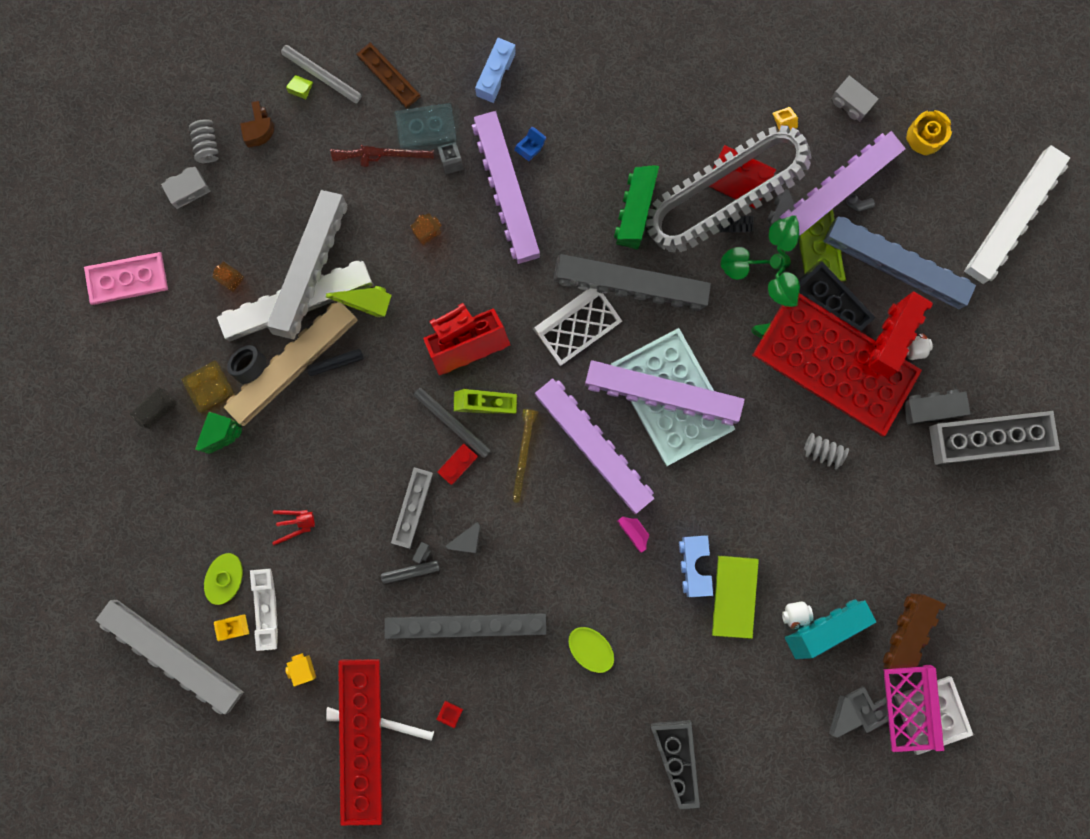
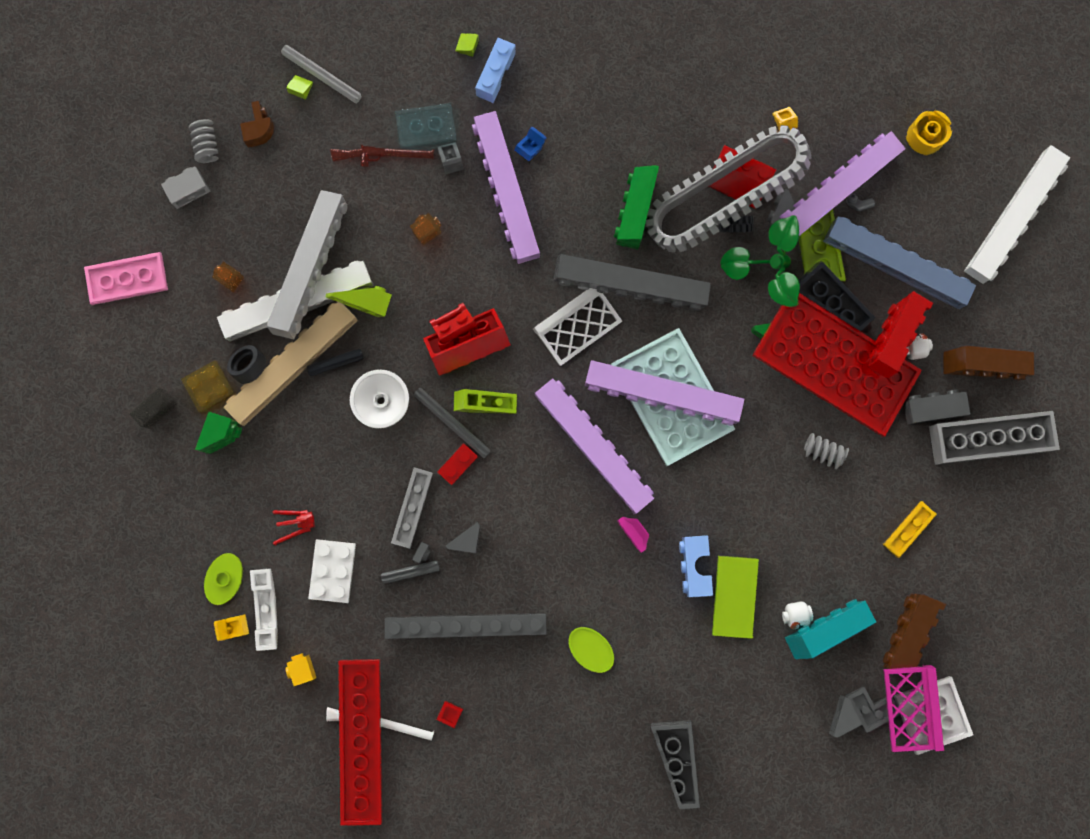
light grey brick [96,600,244,714] -> none
reddish brown tile [356,42,421,109] -> none
clear yellow piece [512,409,538,503] -> none
light grey brick [831,75,878,122] -> none
none -> white plate [308,539,356,603]
none -> white dish [350,370,409,428]
none -> lime slope [455,33,479,57]
none -> yellow tile [883,501,937,558]
none -> reddish brown wedge [943,346,1034,380]

